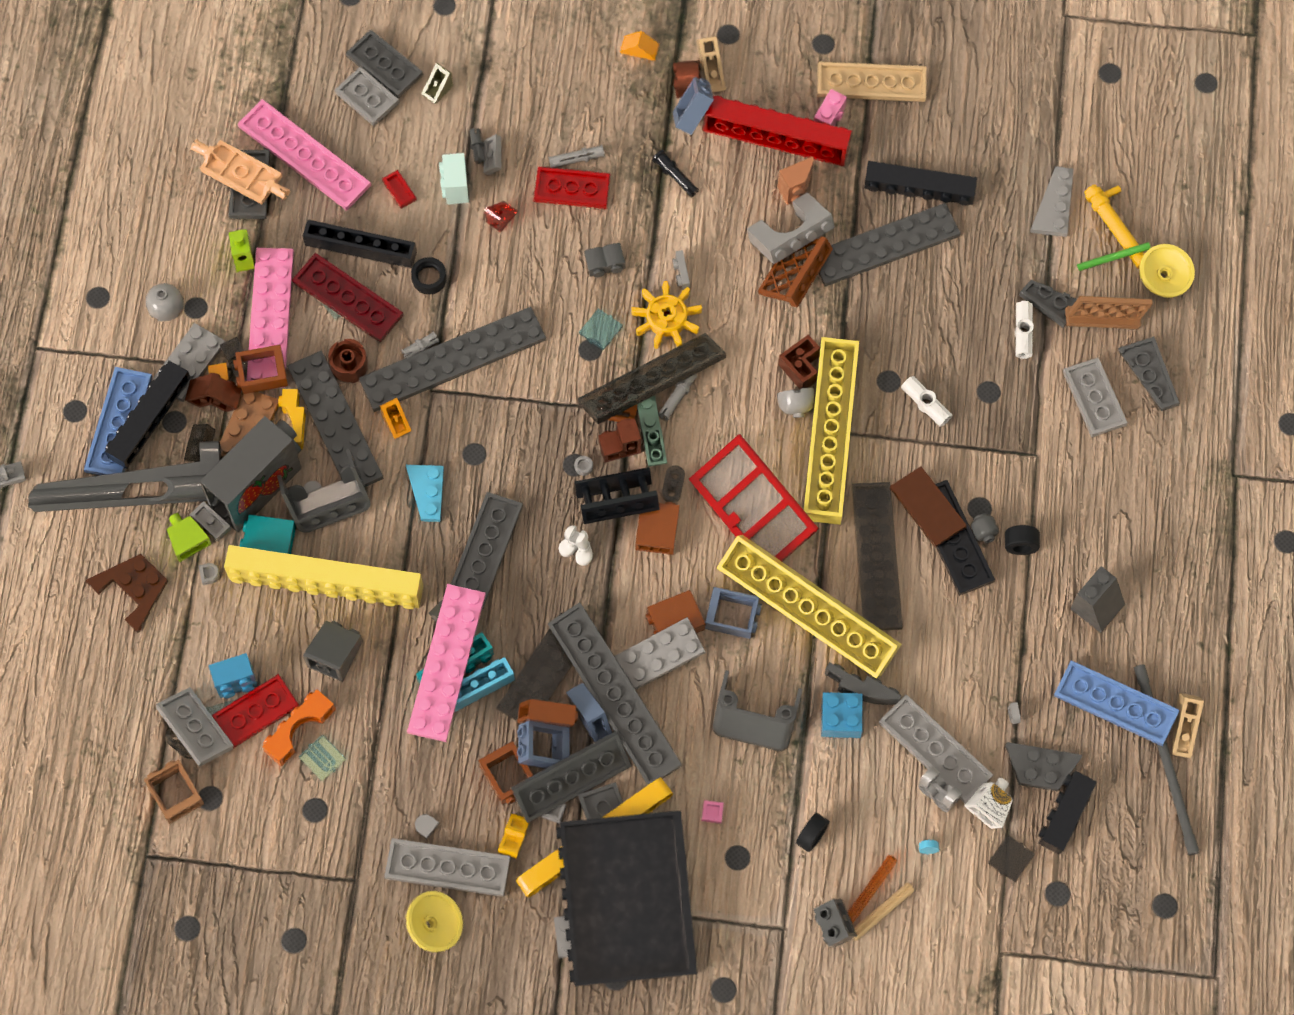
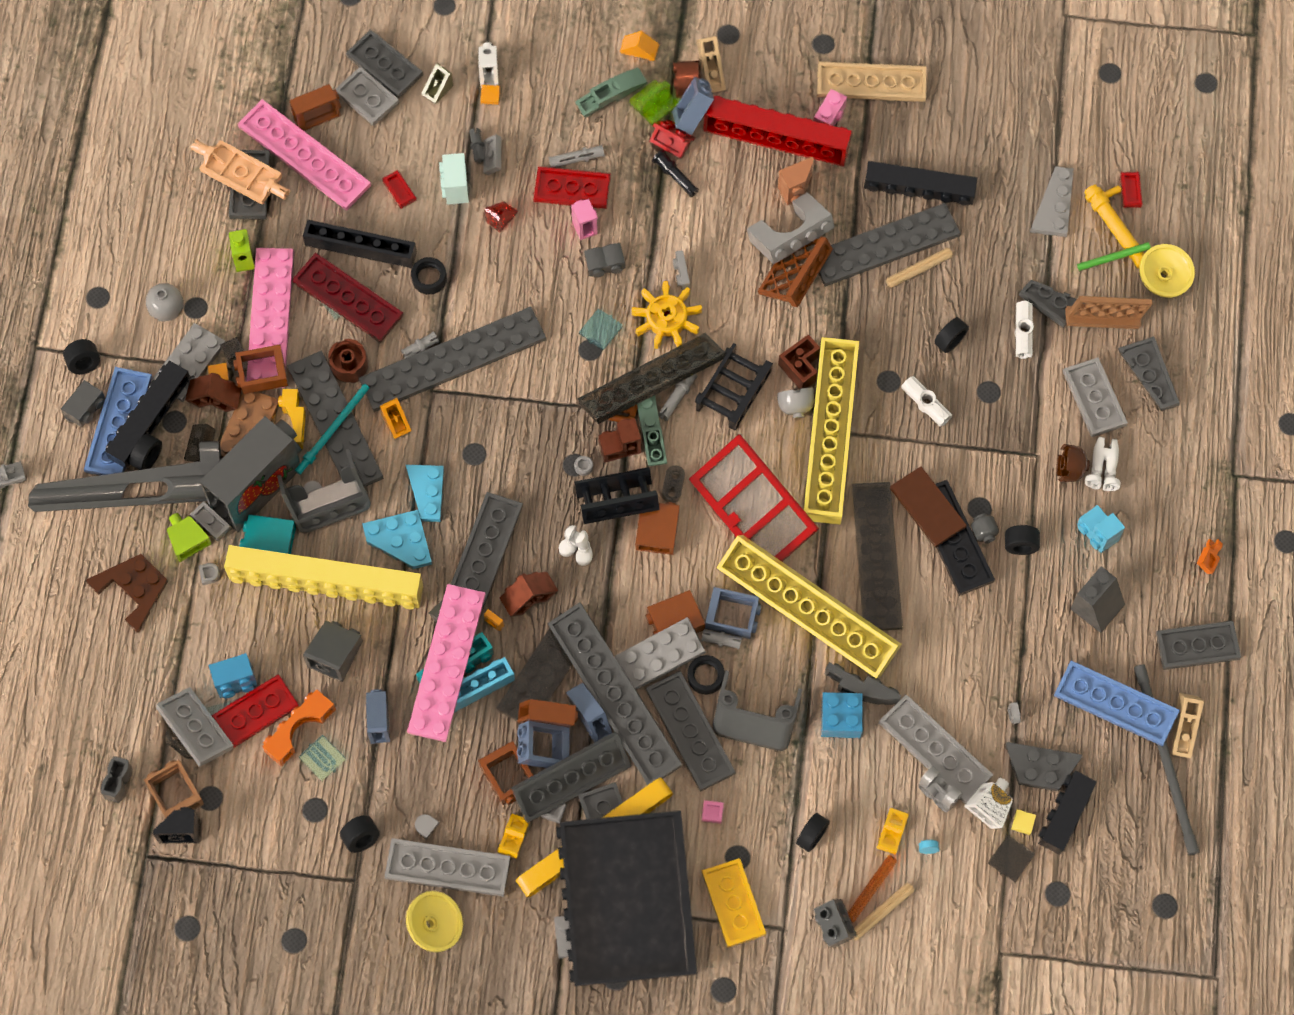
none -> dark grey brick [61,380,105,428]
none -> black tyre [63,339,100,375]
none -> dark grey brick [101,756,132,803]
none -> black tyre [129,434,162,470]
none -> black slope [153,807,200,844]
none -> dark orange window [289,84,341,131]
none -> teal bar [295,384,370,475]
none -> black tyre [340,815,380,853]
none -> medium azure plate [362,510,432,569]
none -> sand blue slope [366,689,391,744]
none -> white torso [478,42,499,88]
none -> light orange tile [481,85,500,105]
none -> light orange tile [484,609,504,631]
none -> copper brick [499,572,558,617]
none -> bright pink brick [571,199,598,240]
none -> sand green slope [575,67,648,118]
none -> clear neon green bracket [629,80,678,125]
none -> dark grey plate [646,671,736,792]
none -> red bracket [649,119,696,158]
none -> black tyre [687,655,725,695]
none -> black fence [695,343,773,431]
none -> light grey pin [701,629,742,649]
none -> yellow plate [702,858,766,948]
none -> yellow slope [877,808,909,855]
none -> tan axle [886,248,953,288]
none -> black tyre [934,317,969,353]
none -> light yellow tile [1011,809,1036,835]
none -> reddish brown cylinder [1057,444,1090,482]
none -> medium azure brick [1077,505,1125,553]
none -> white piece [1085,437,1121,491]
none -> red tile [1120,172,1142,208]
none -> dark grey plate [1155,621,1241,670]
none -> orange plate [1197,539,1223,574]

